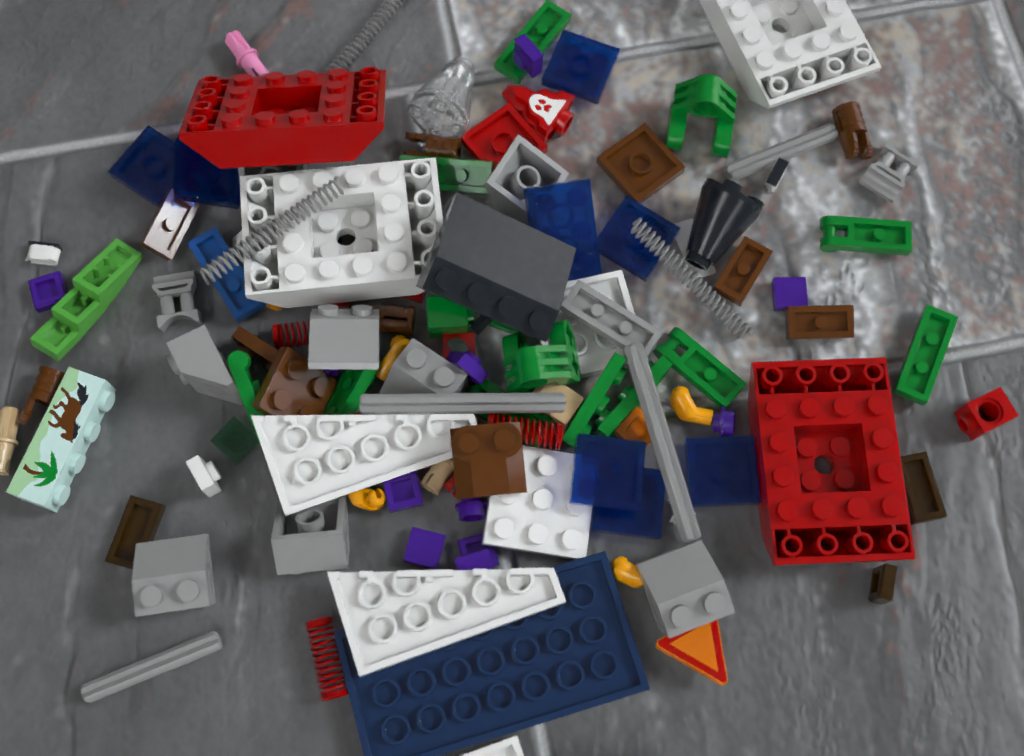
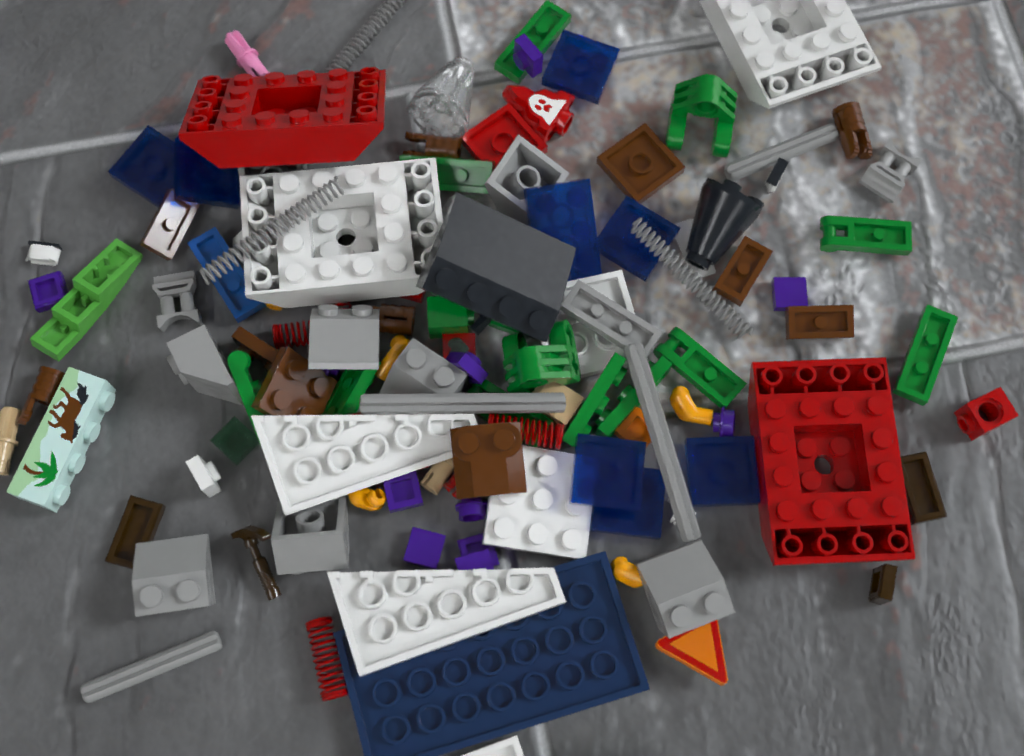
none -> dark brown piece [231,525,282,601]

